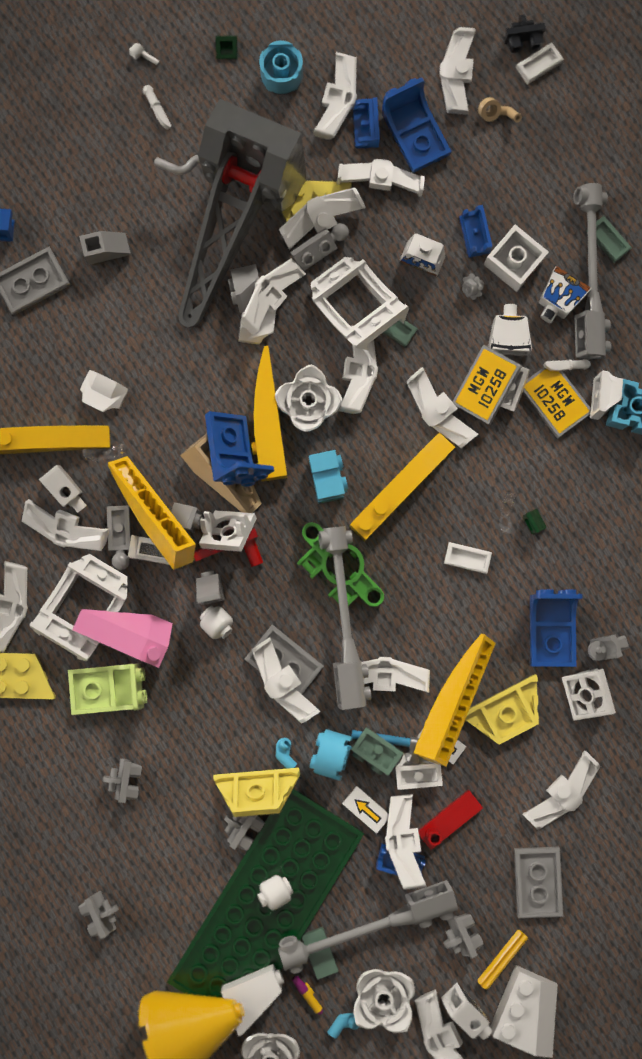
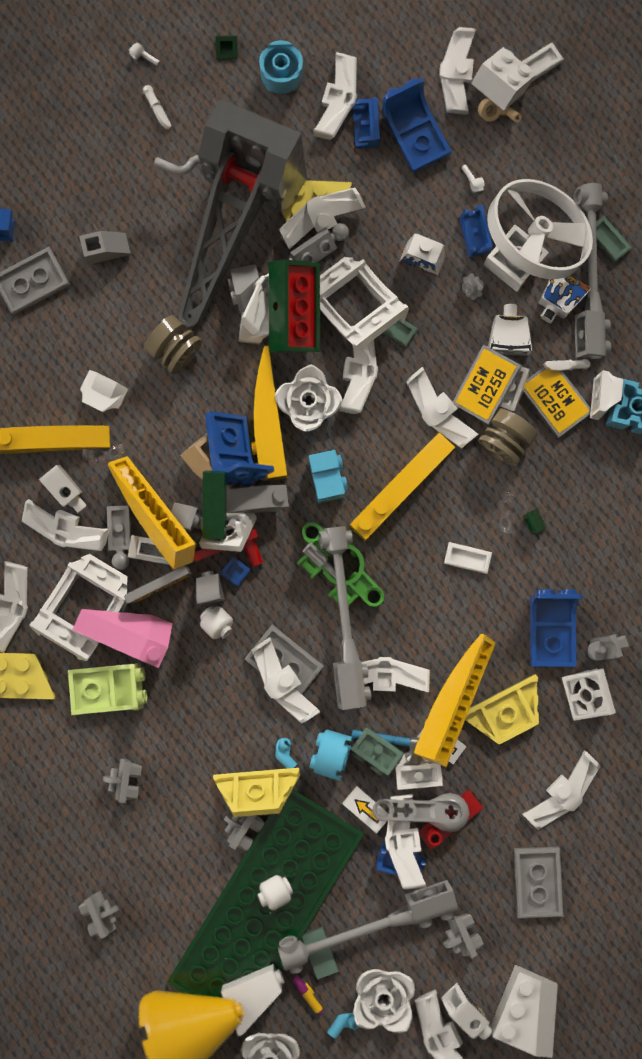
white plate [337,159,425,197] -> none
yellow axle [478,930,528,990] -> none
black hips [504,15,546,53] -> none
none -> light grey tile [124,566,193,604]
none -> dark tan wheel [143,315,202,375]
none -> dark green tile [202,470,227,540]
none -> blue tile [220,557,251,587]
none -> light grey slope [227,485,289,513]
none -> brick [269,260,320,353]
none -> light grey axle [302,542,336,579]
none -> light grey beam [372,793,469,832]
none -> white hand [462,165,484,192]
none -> white brick [471,47,536,111]
none -> dark tan wheel [478,408,538,466]
none -> white piece [487,179,593,279]

